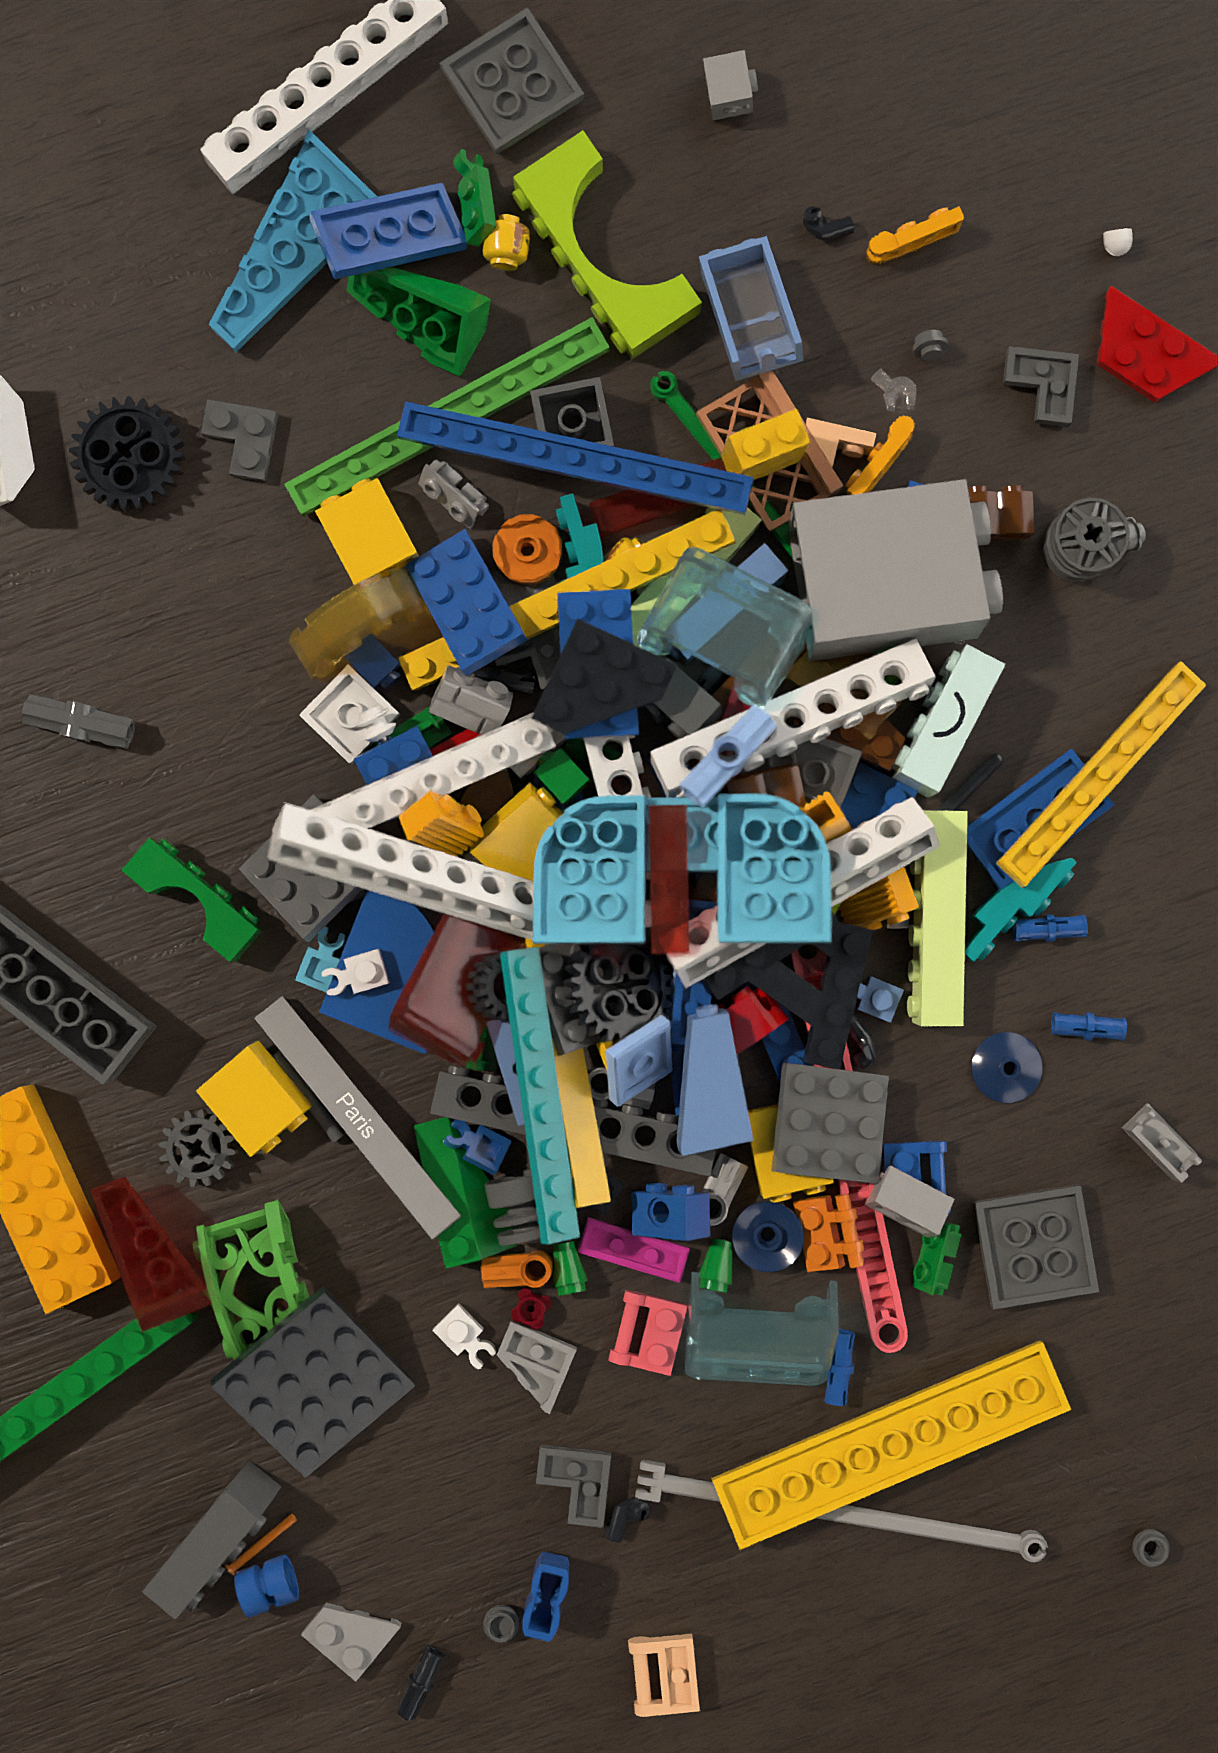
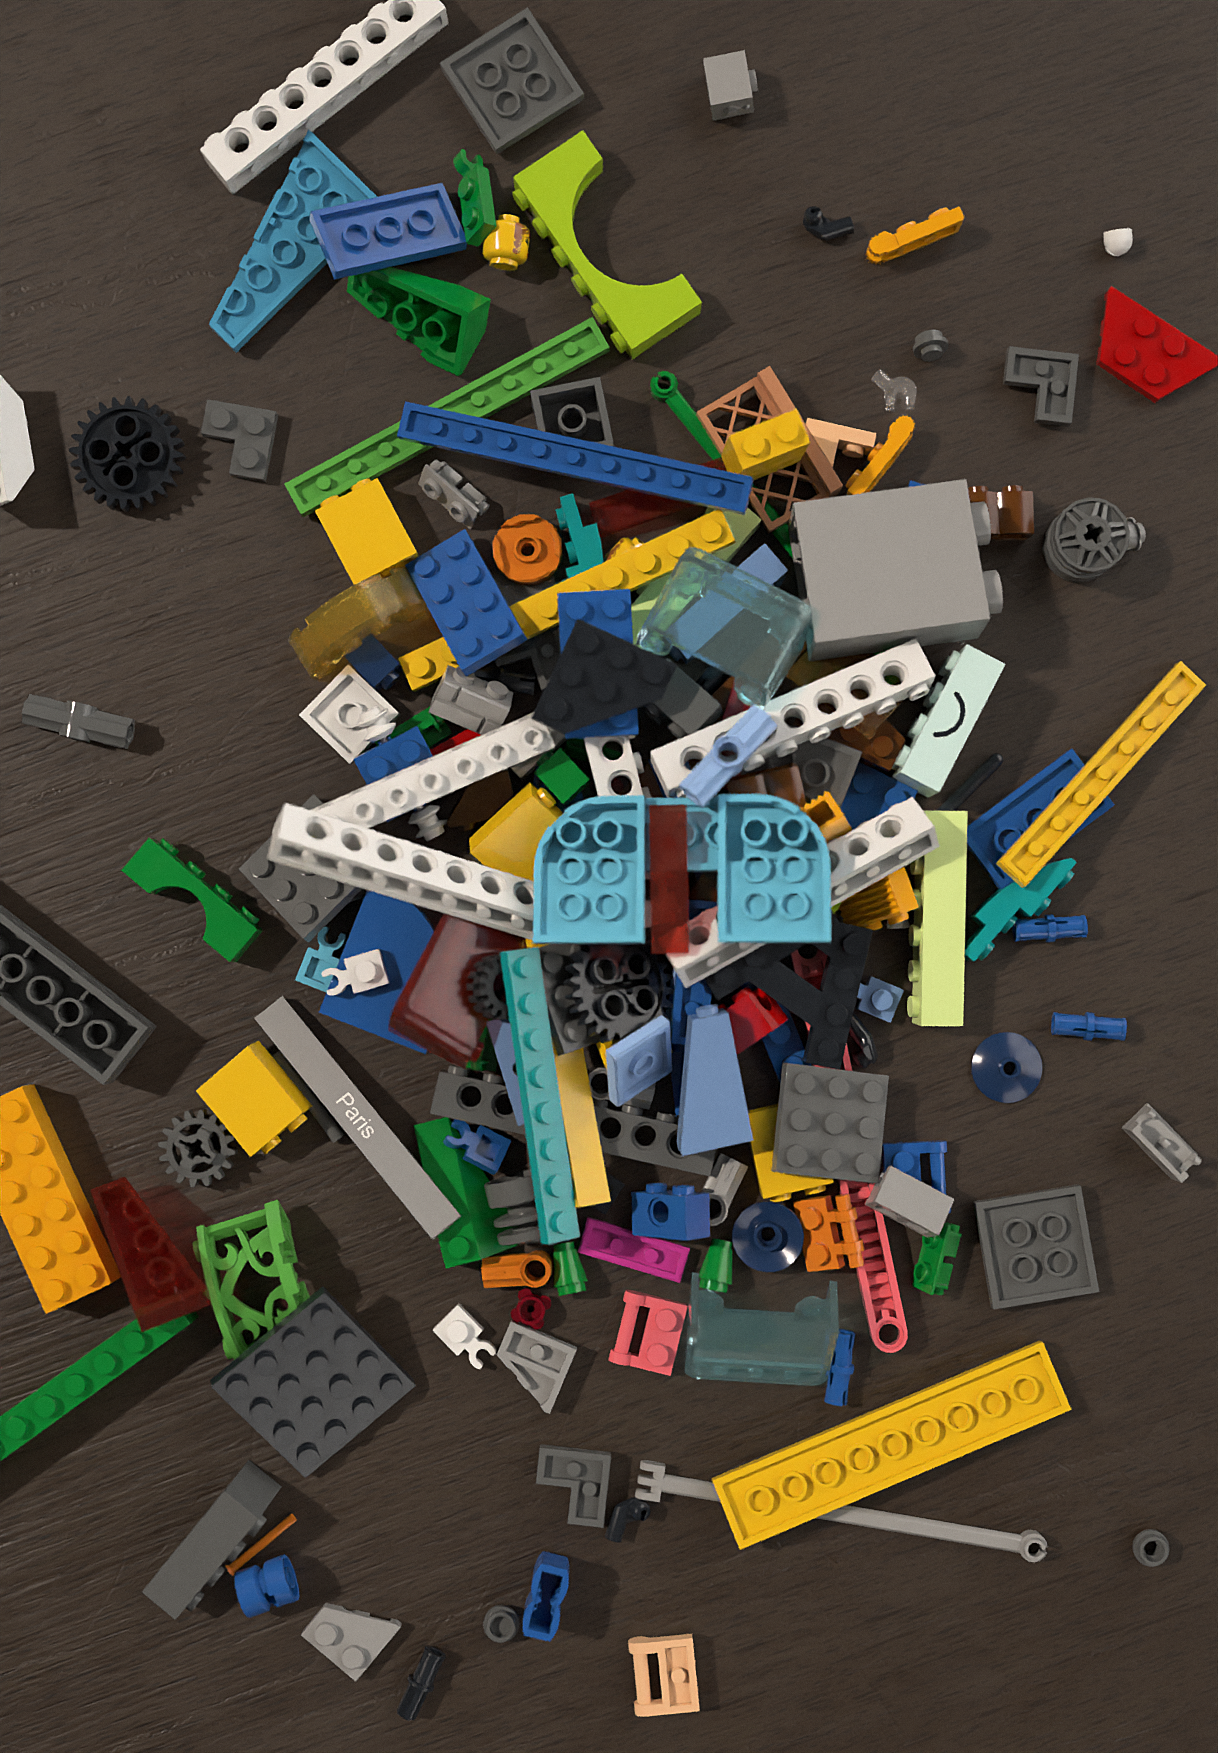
light orange brick [399,790,484,857] -> none
door [699,236,804,381] -> none

